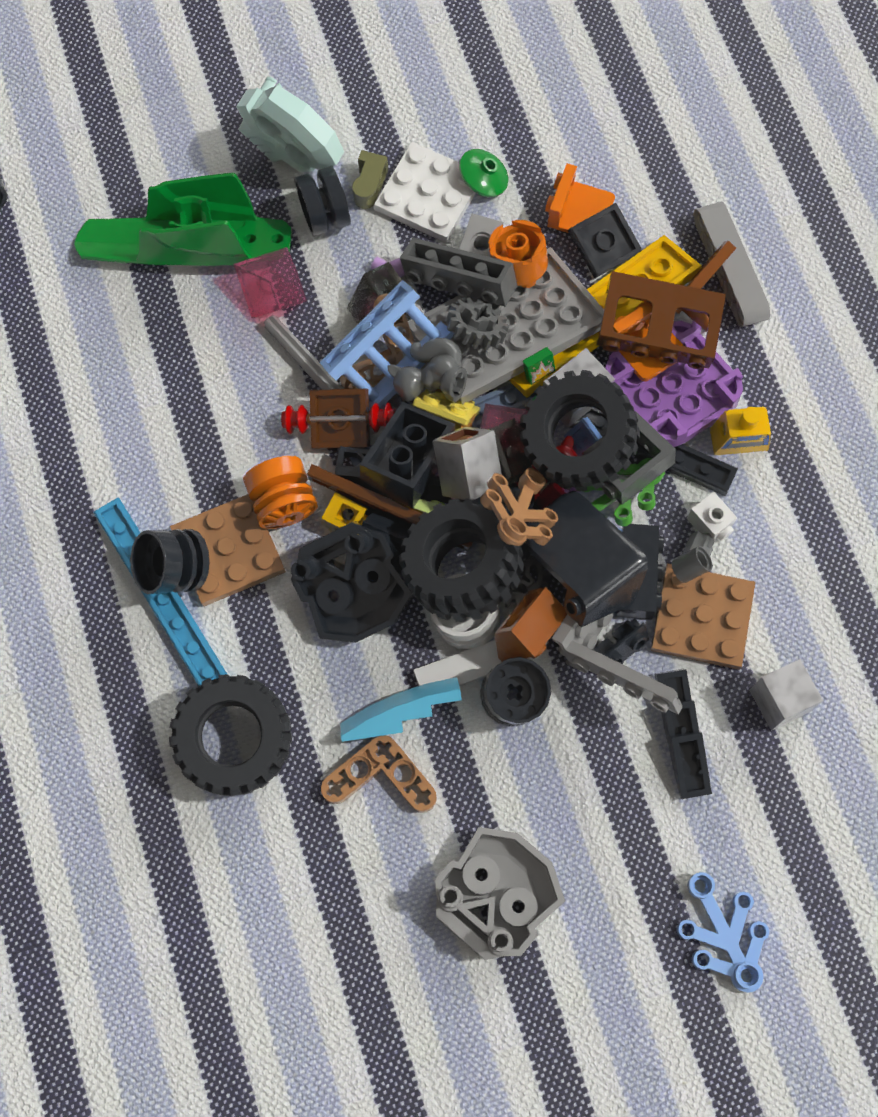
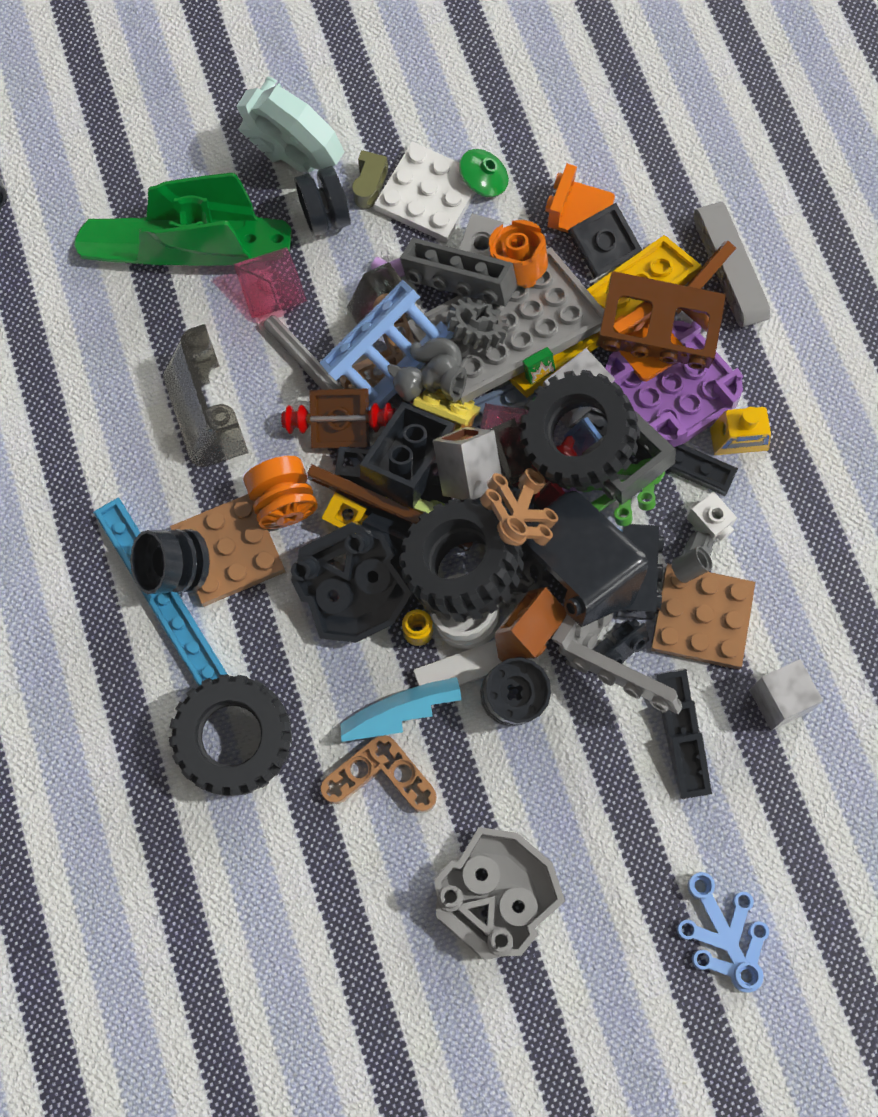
none -> clear smoke windscreen [163,324,249,467]
none -> yellow brick [402,609,433,646]

